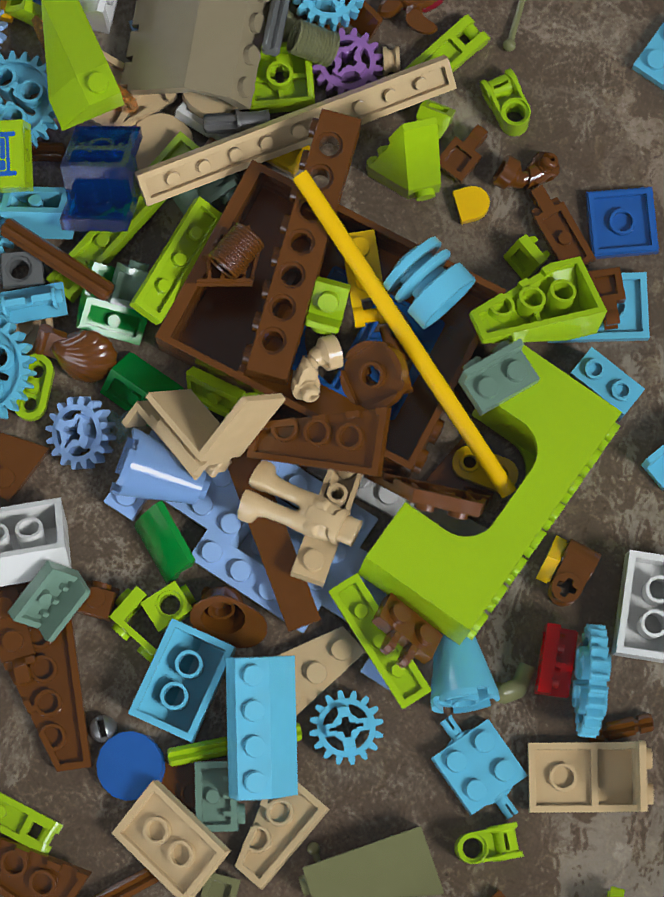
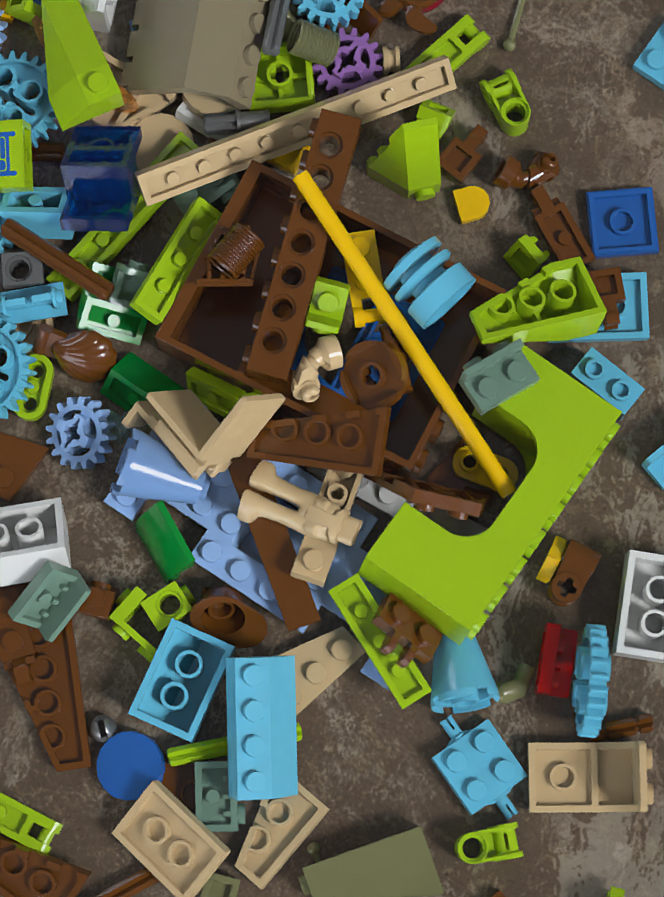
medium azure gear [309,690,383,765] -> none

